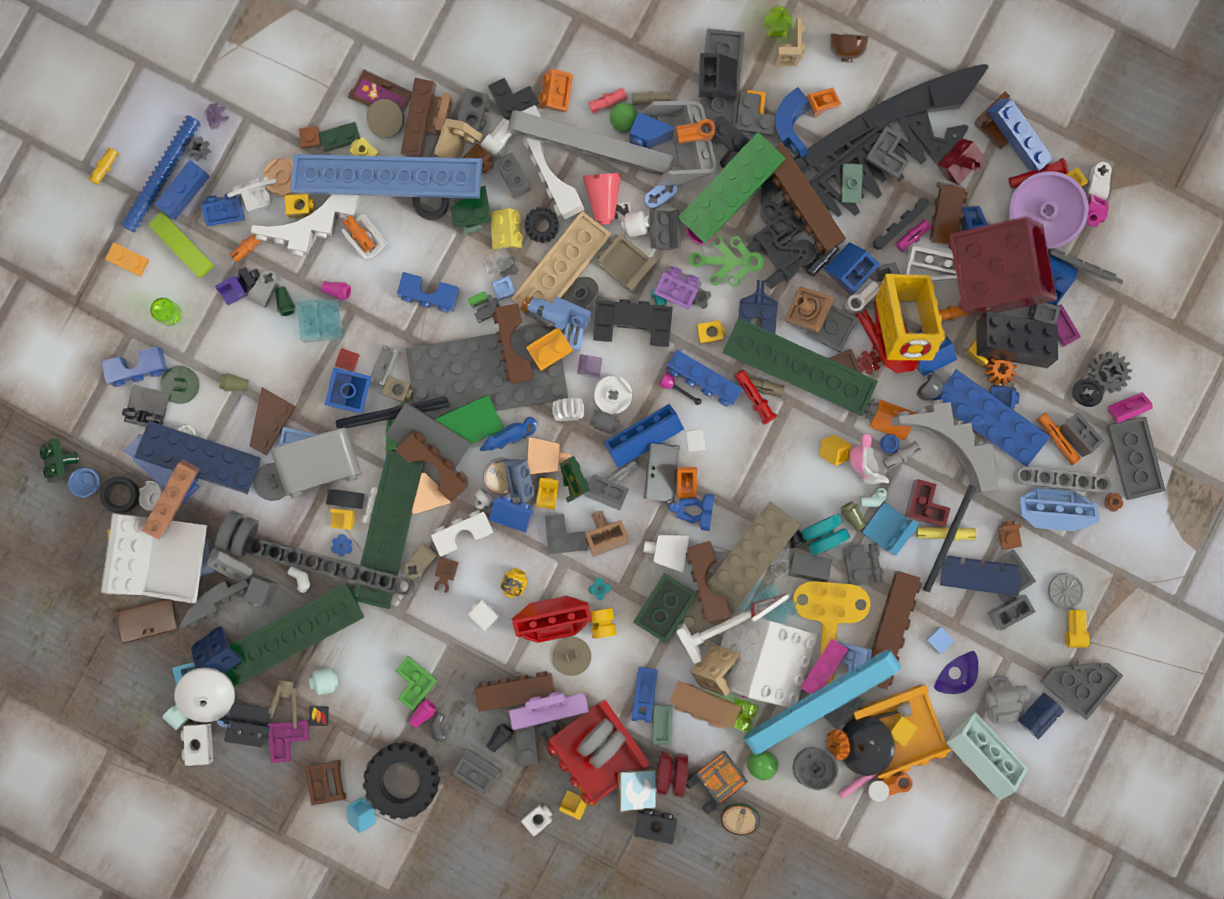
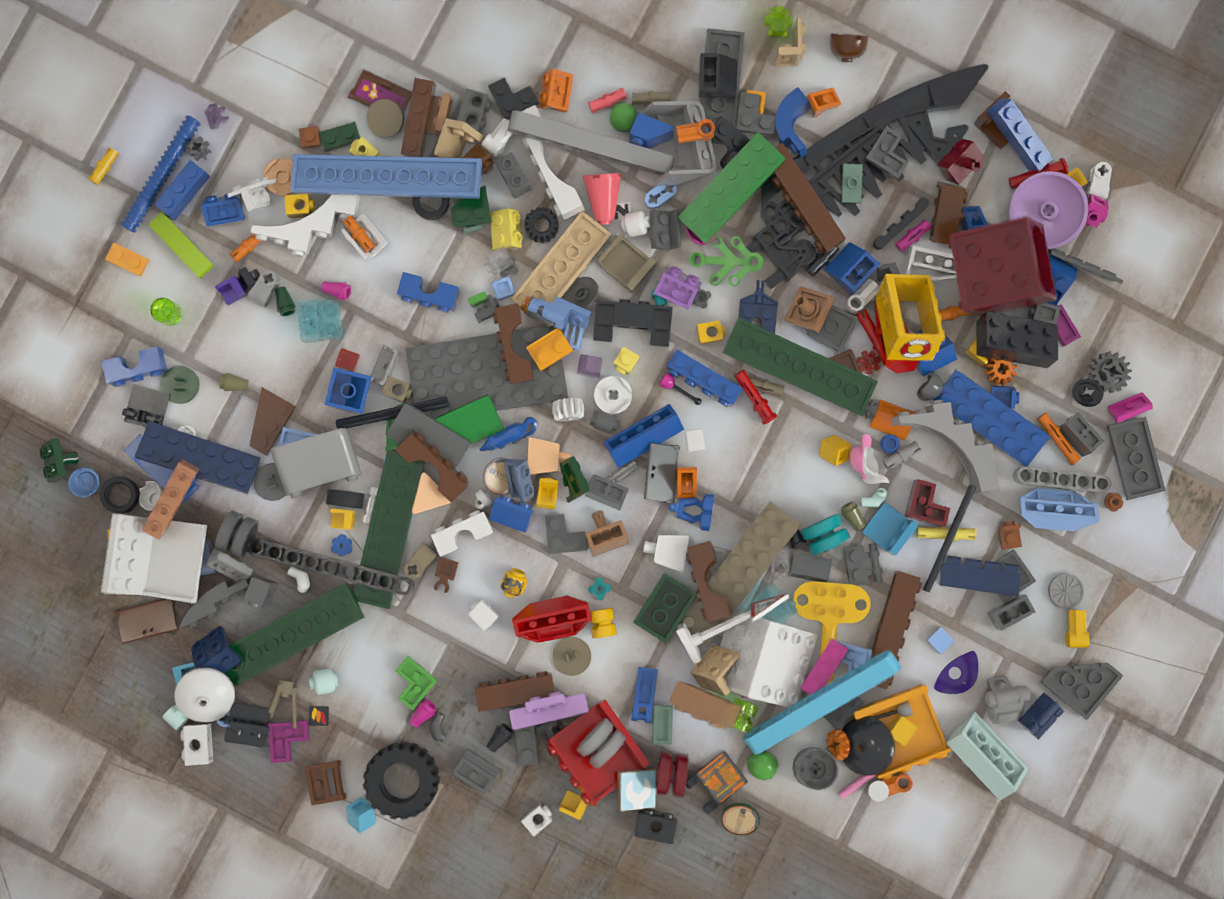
none -> light yellow brick [613,346,640,375]

